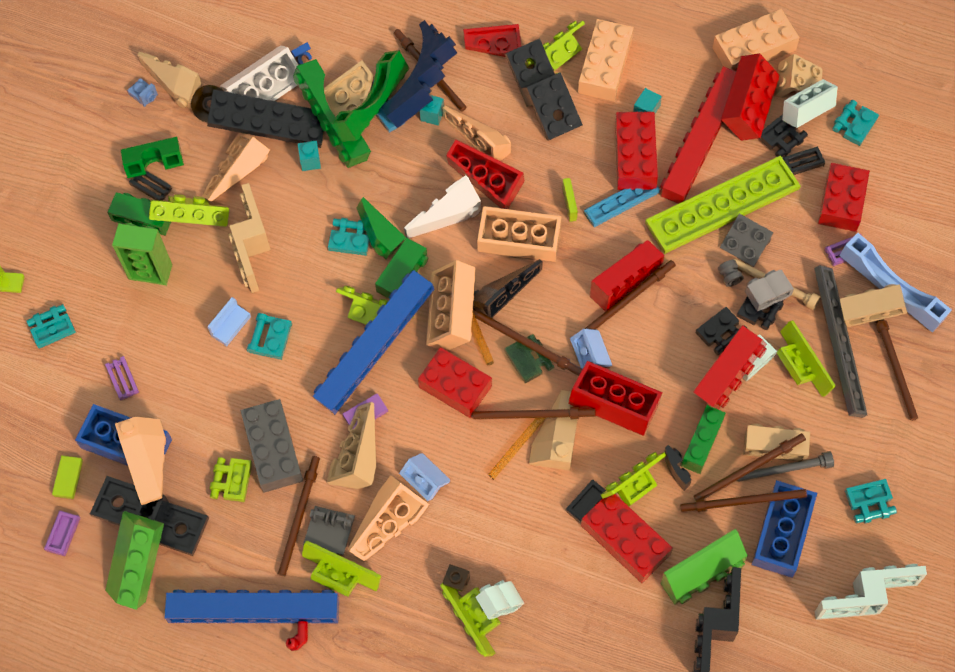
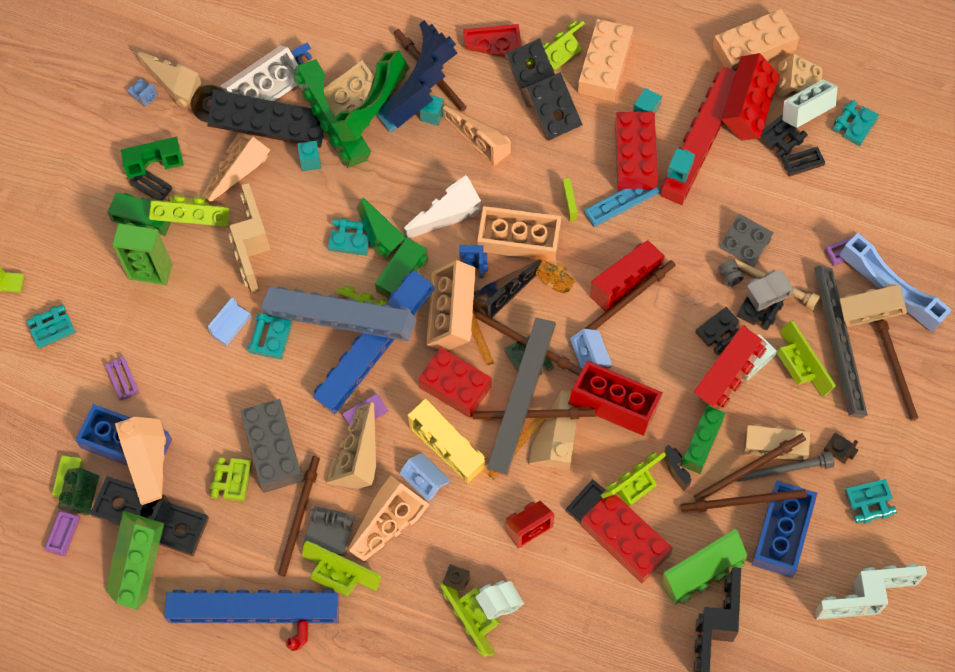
red wedge [446,139,525,209] -> none
lime plate [645,156,801,254] -> none
red brick [818,163,870,232] -> none
none -> clear green bracket [58,467,99,516]
none -> sand blue brick [261,286,417,341]
none -> light yellow wedge [408,399,485,484]
none -> blue bracket [459,245,488,278]
none -> dark grey tile [487,318,556,475]
none -> red slope [505,501,554,548]
none -> clear yellow plate [536,260,576,293]
none -> teal brick [667,148,695,183]
none -> dark brown bracket [823,432,858,464]

